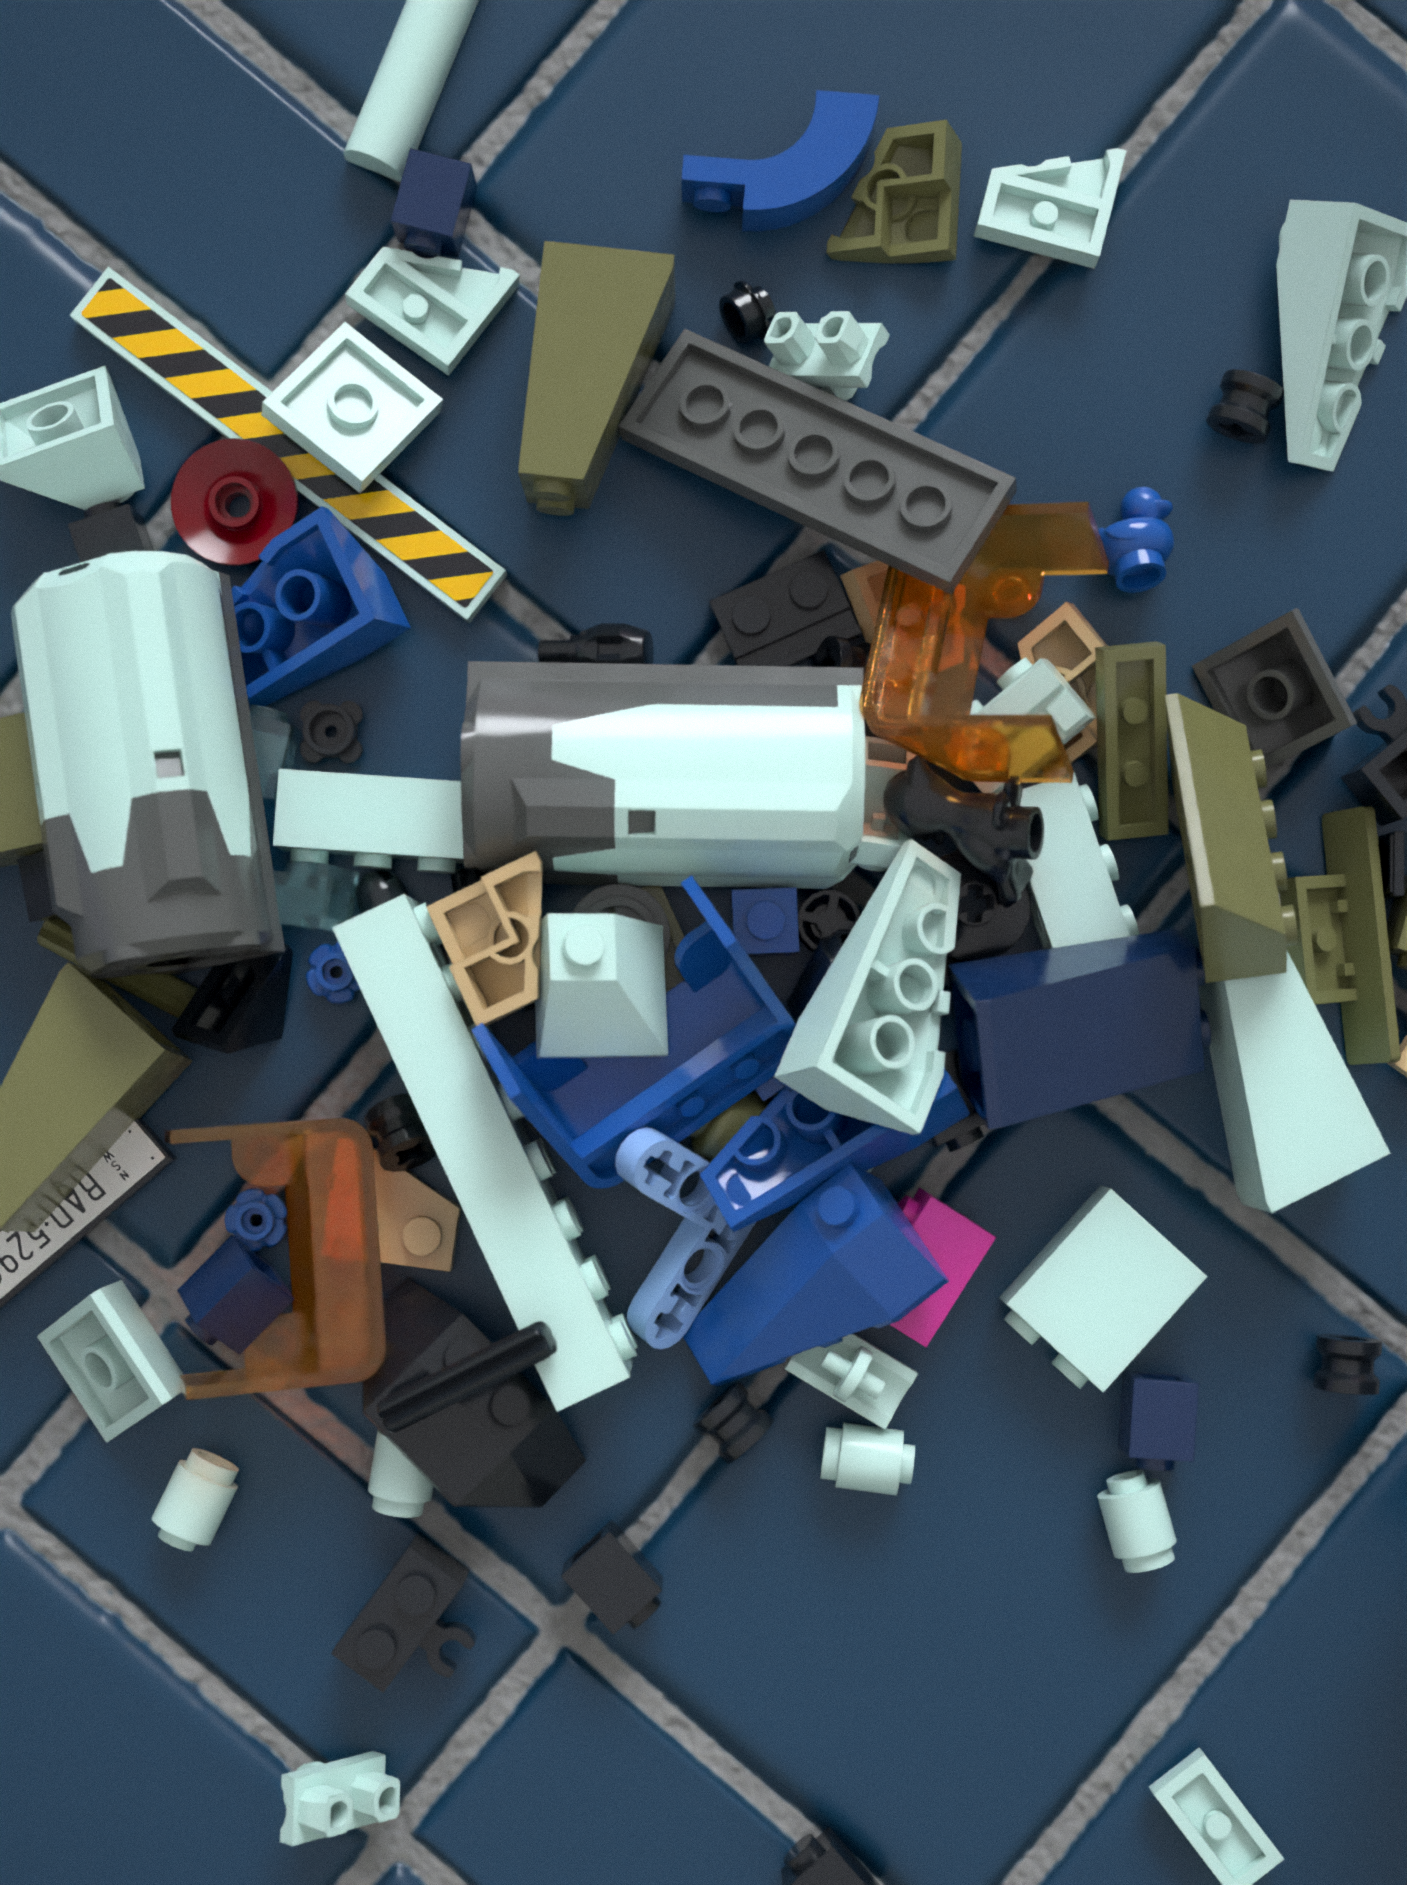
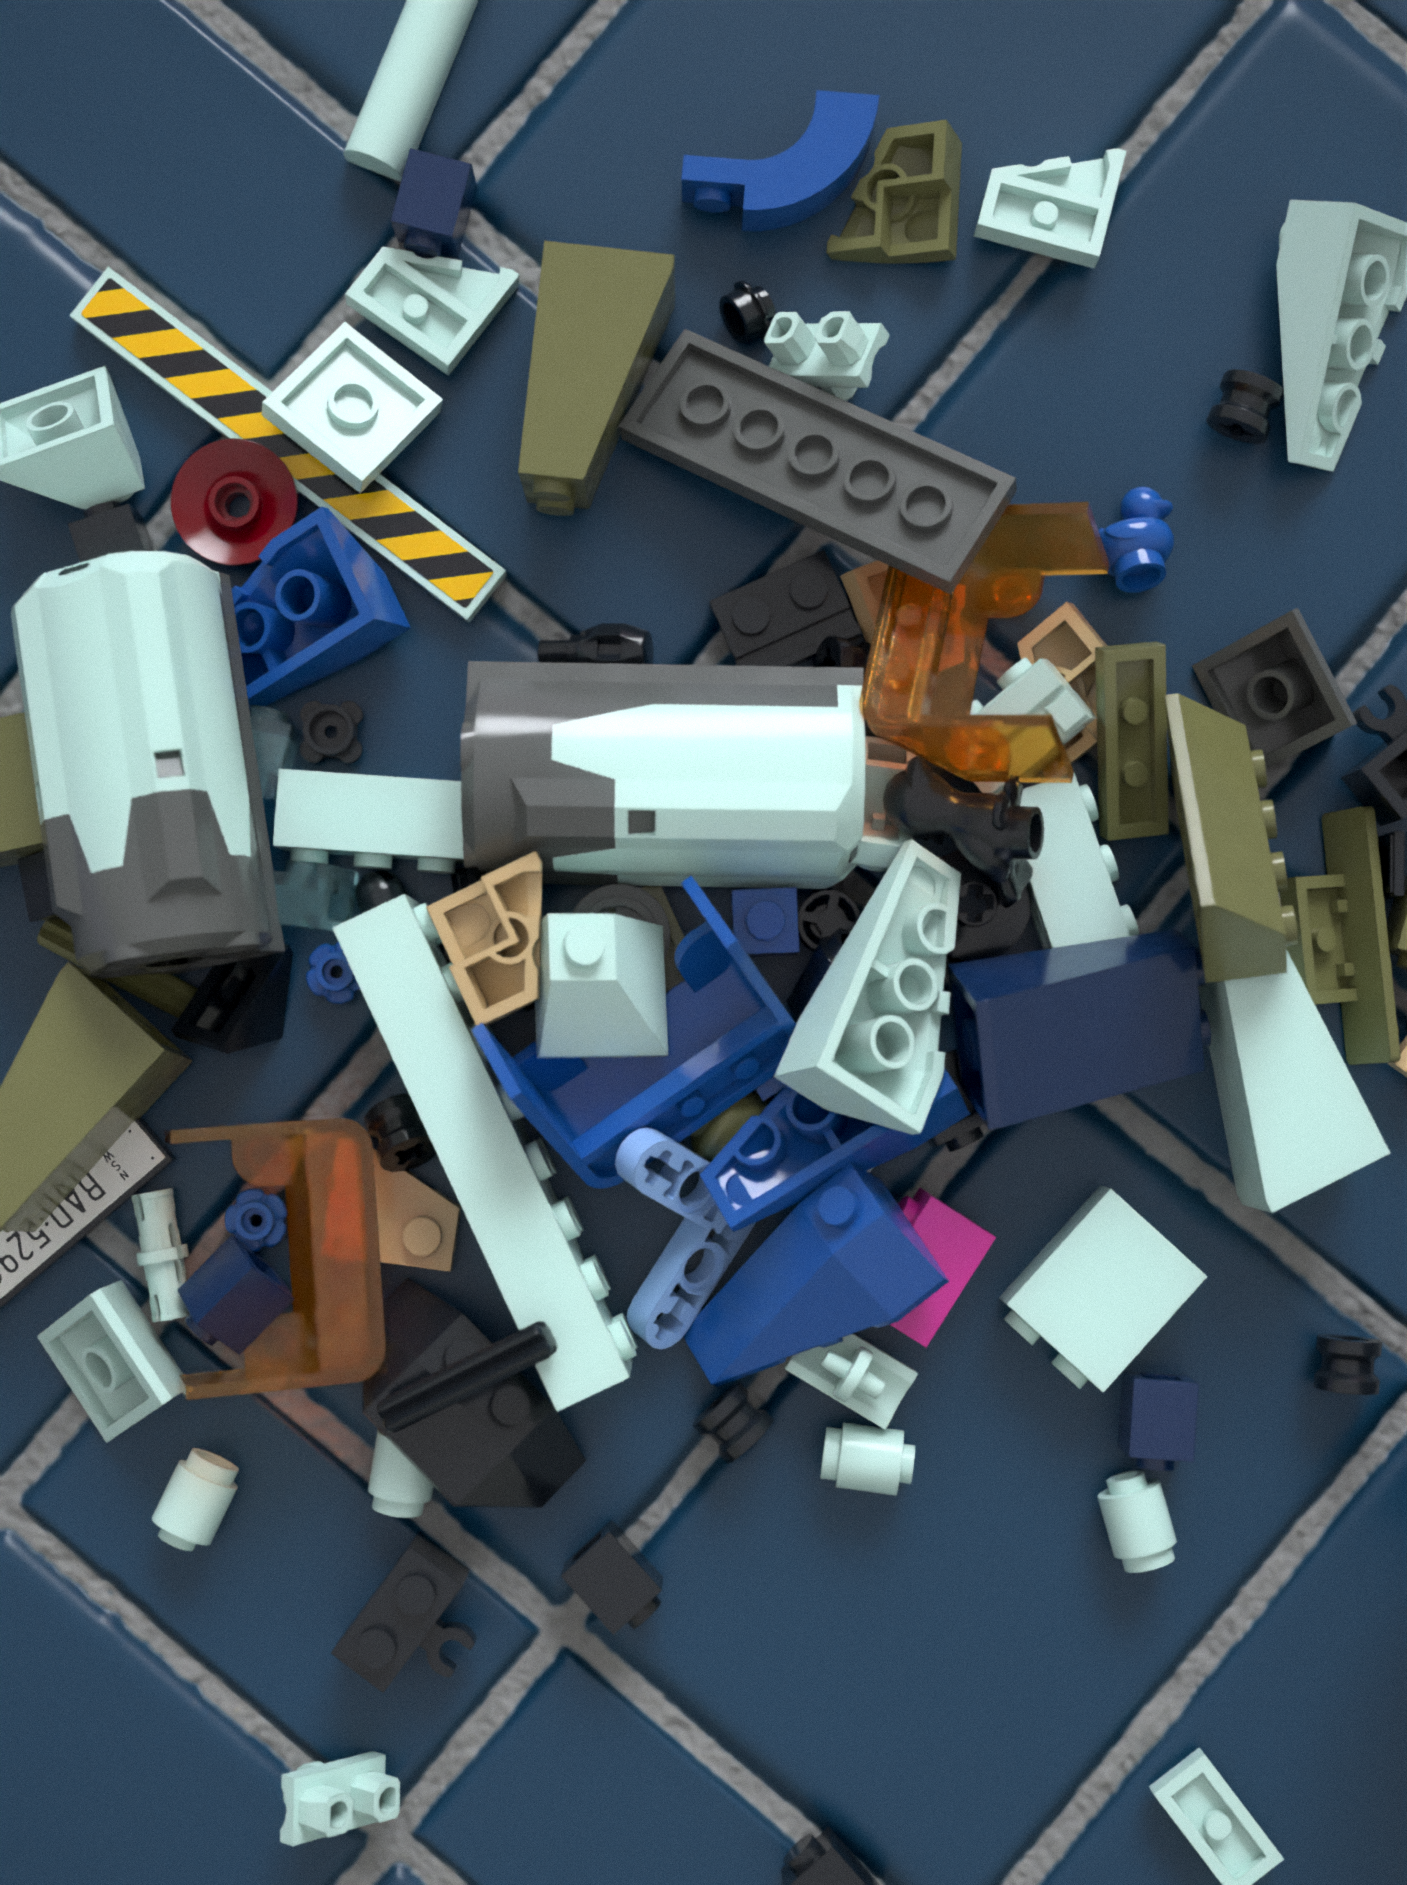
none -> light aqua pin [131,1188,190,1322]

